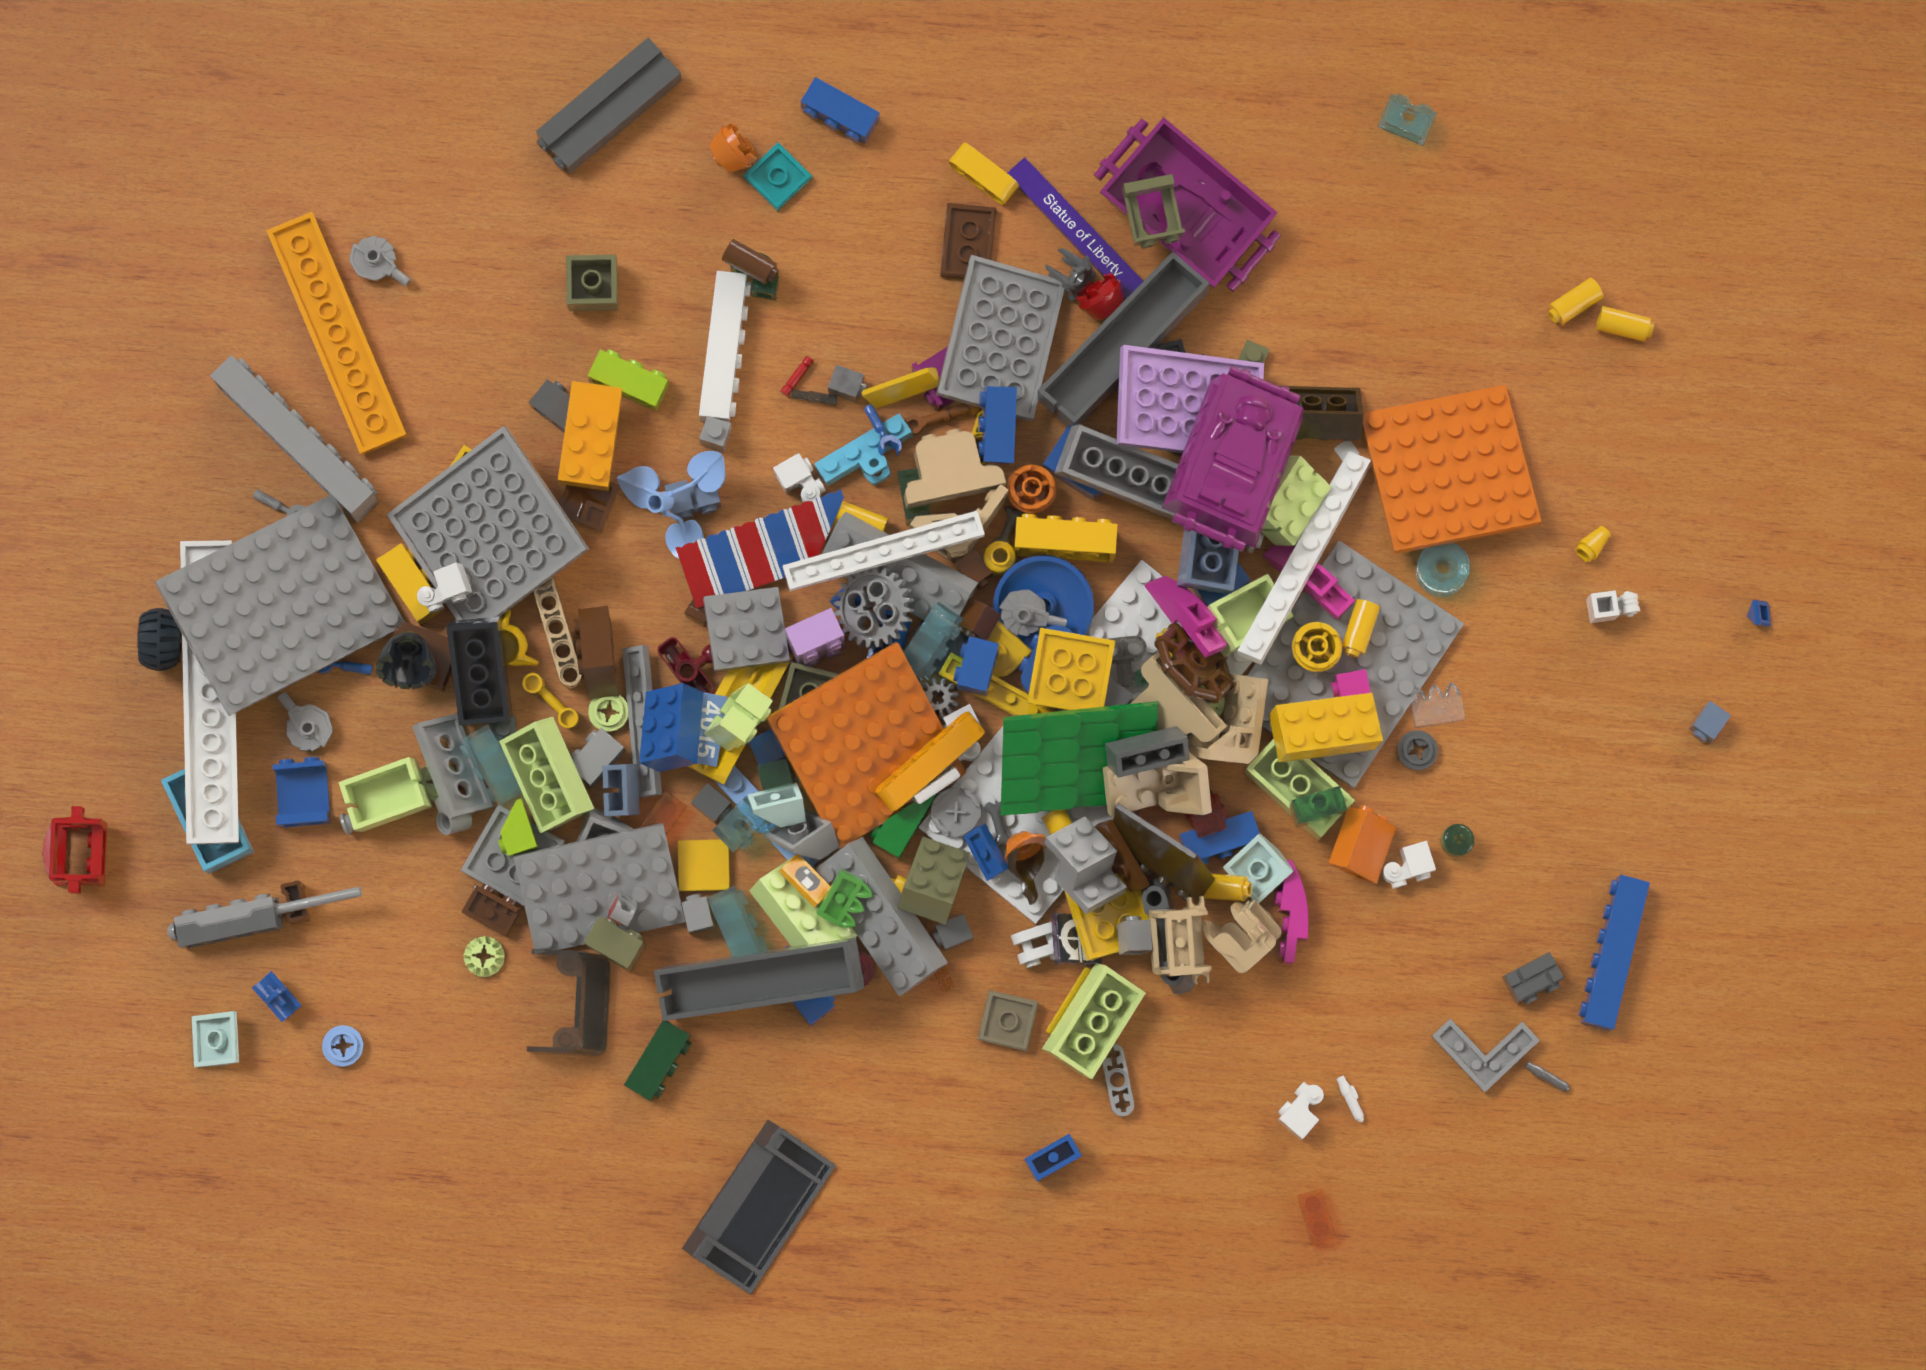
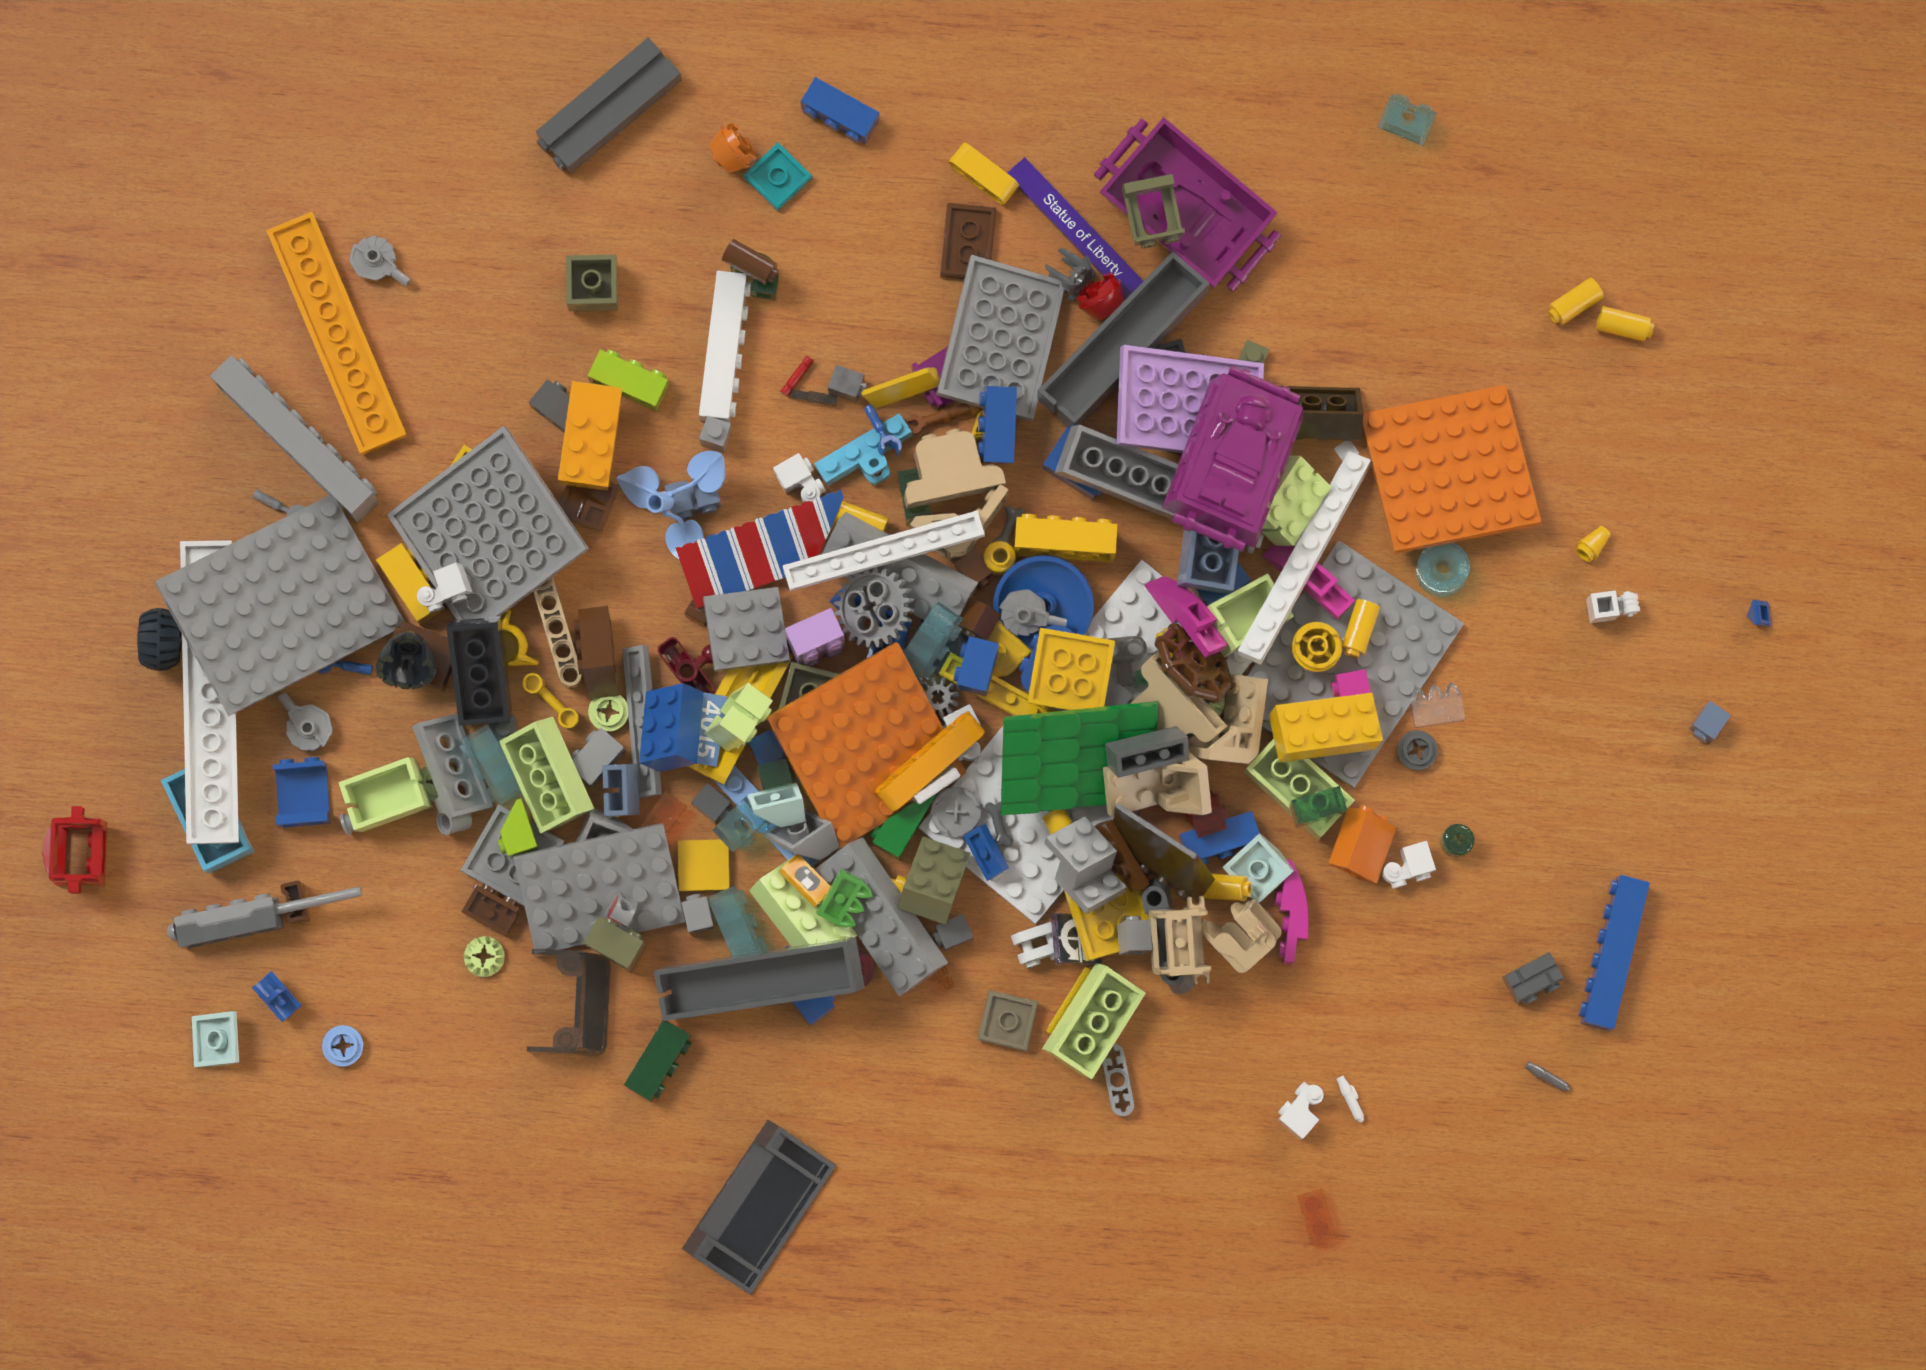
piece [1004,831,1047,905] -> none
orange cone [1007,464,1056,513] -> none
blue brick [1024,1134,1082,1182] -> none
light grey plate [1431,1019,1540,1093] -> none

